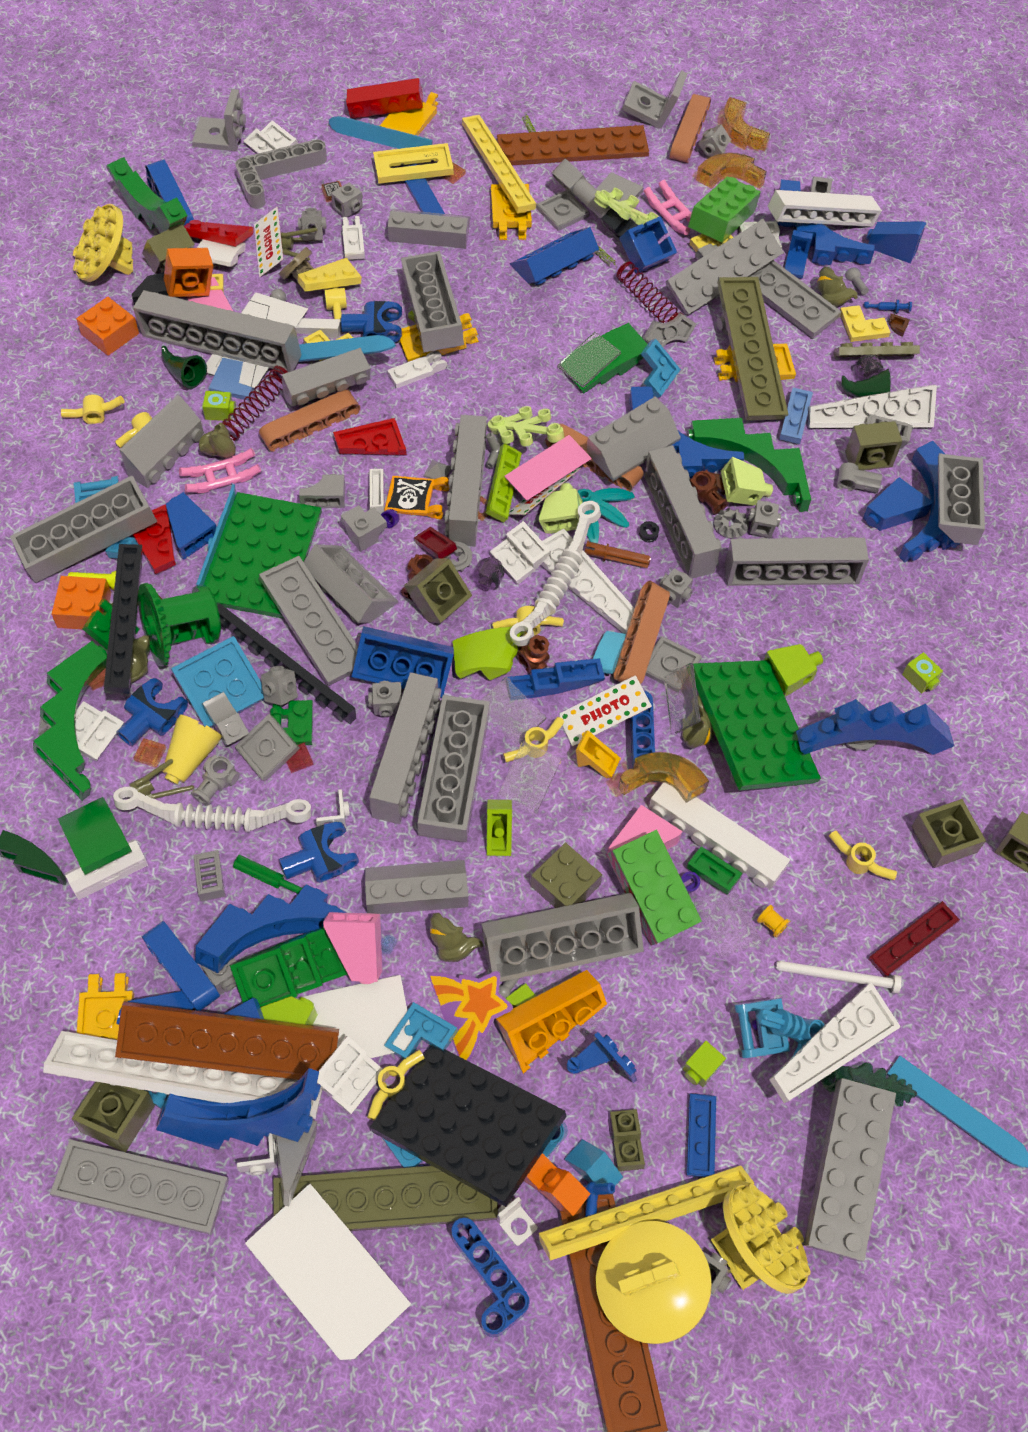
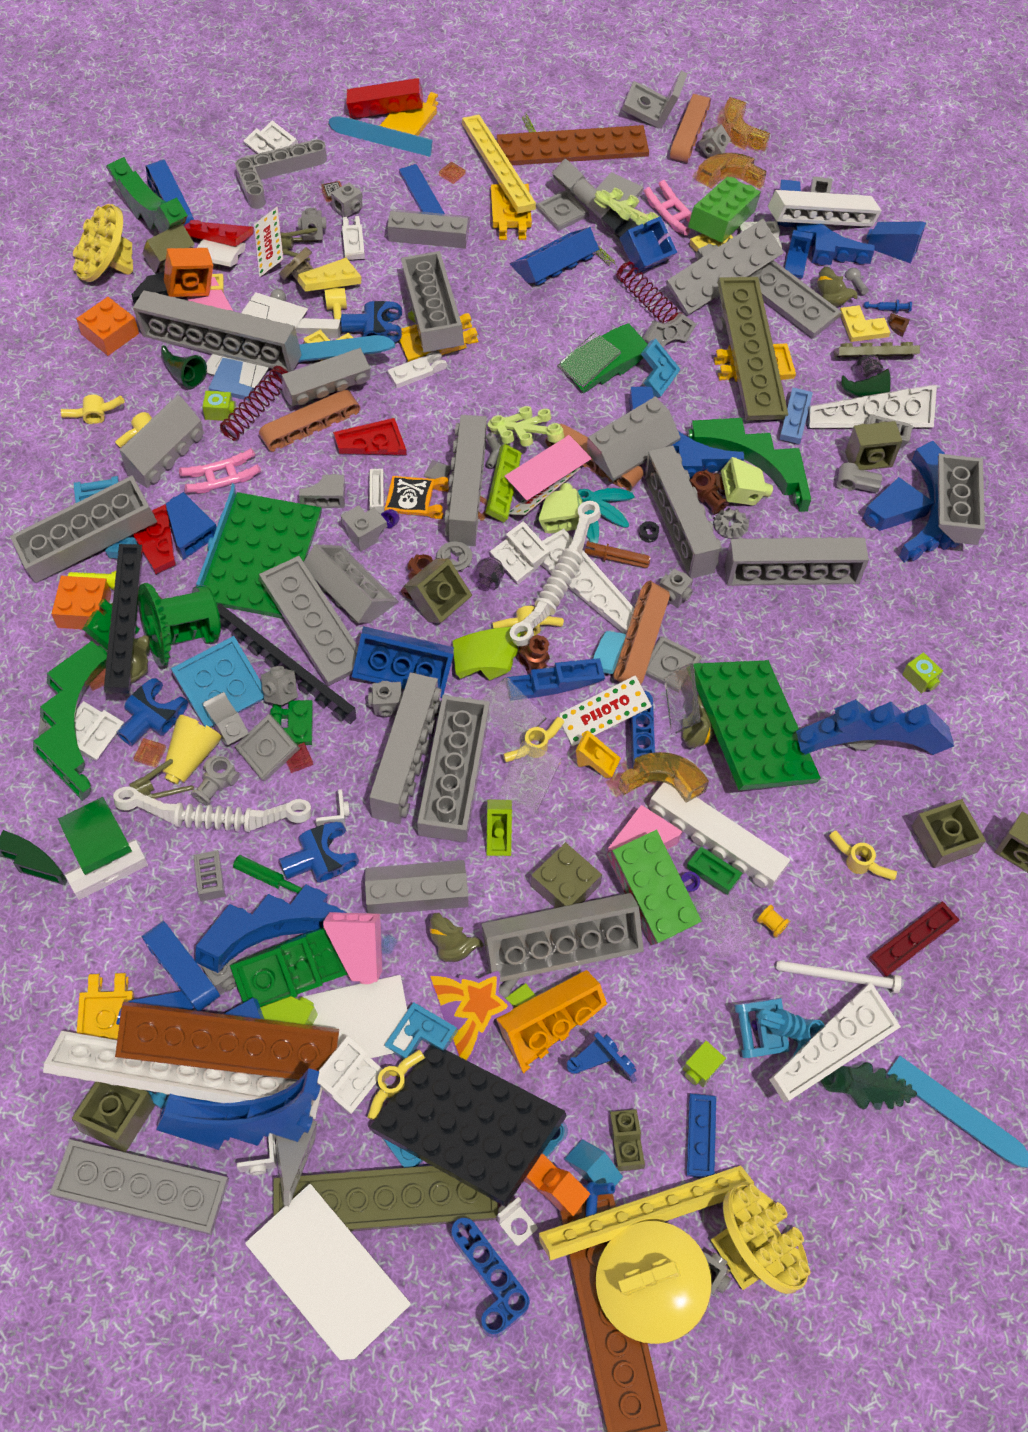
light grey bracket [192,89,246,151] -> none
olive hair [199,423,236,458] -> none
light yellow piece [373,143,454,184] -> none
dark red tile [414,527,457,558] -> none
light grey brick [748,500,781,538] -> none
lime torso [764,644,823,697] -> none
light grey brick [803,1078,896,1262] -> none

